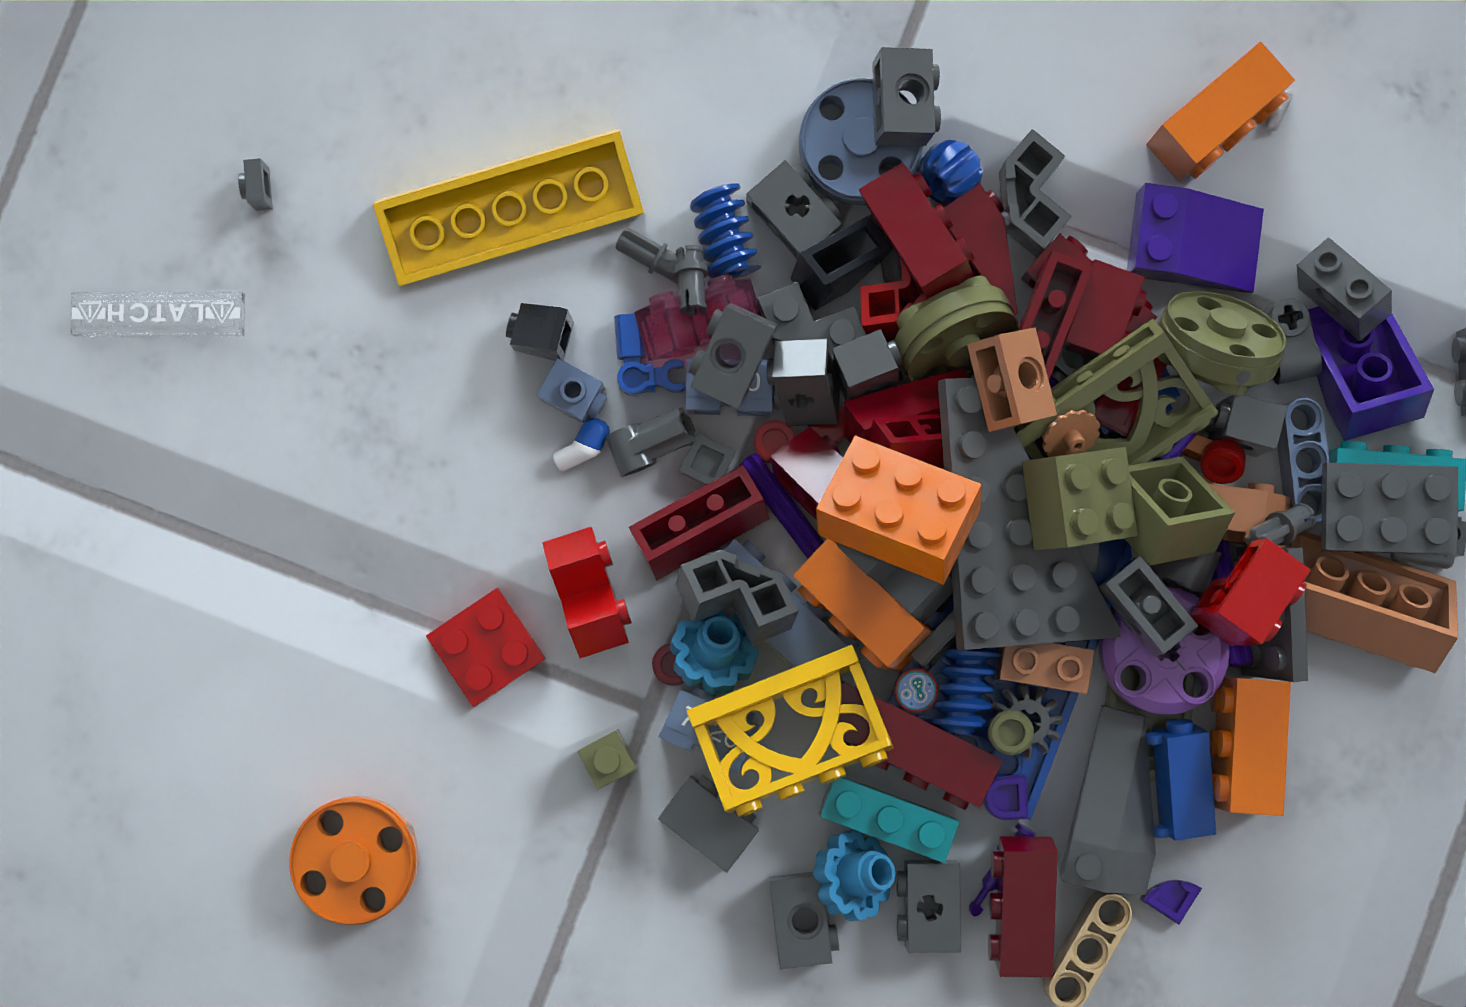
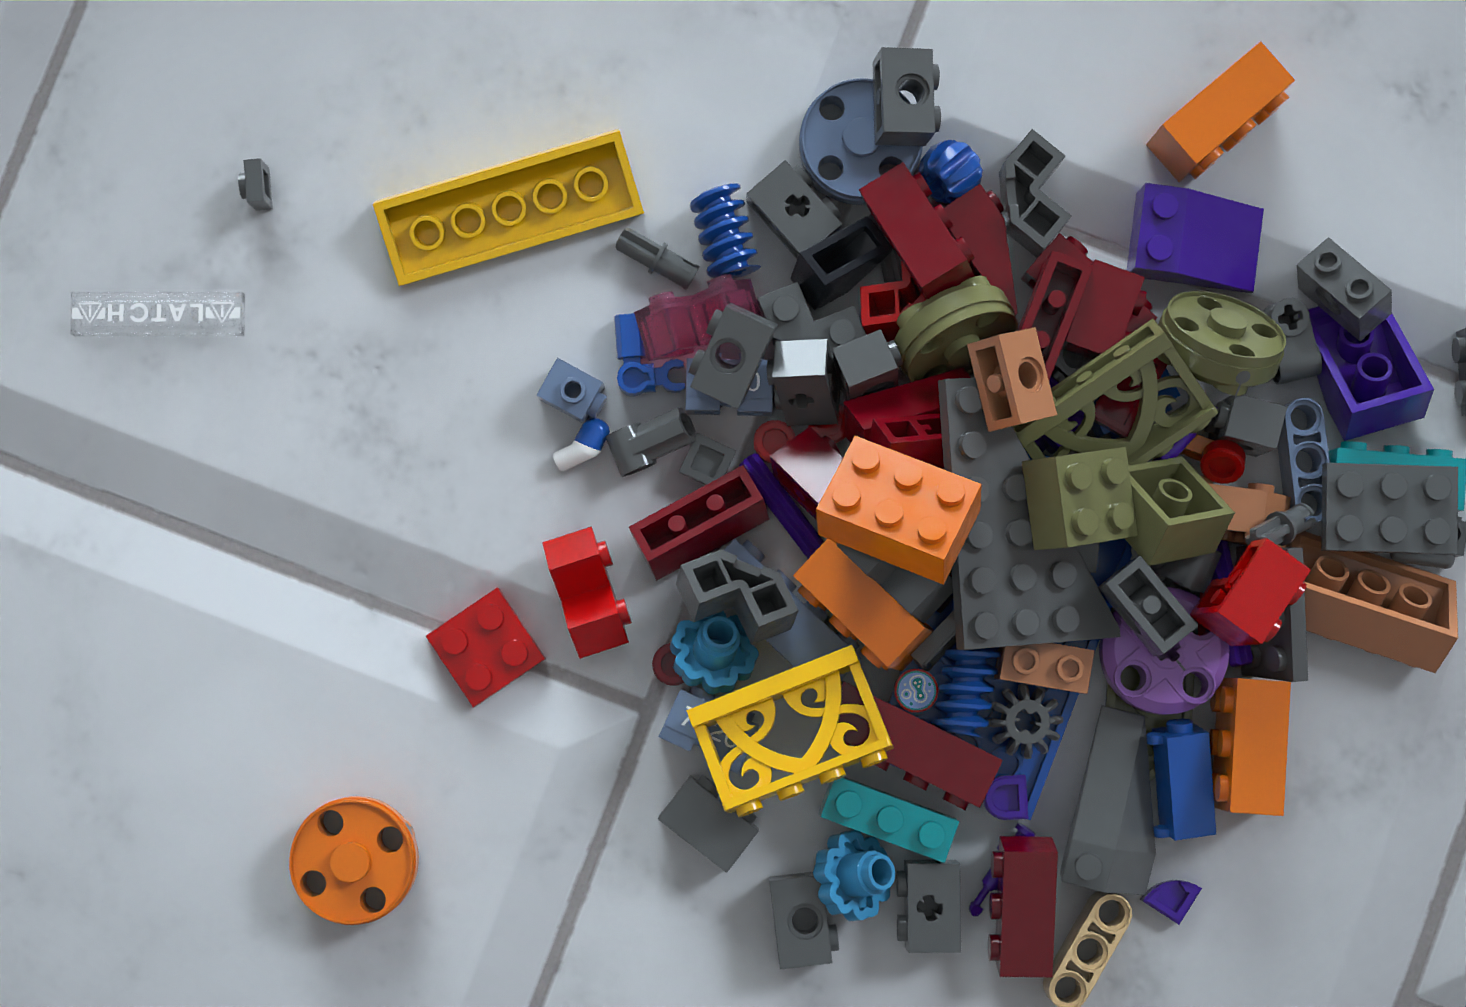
black slope [506,303,574,361] -> none
olive brick [577,729,638,790] -> none
dark grey pin [673,245,708,316] -> none
olive tile [987,710,1034,755] -> none
nougat piece [1042,409,1100,457] -> none
white leg [1266,89,1294,131] -> none

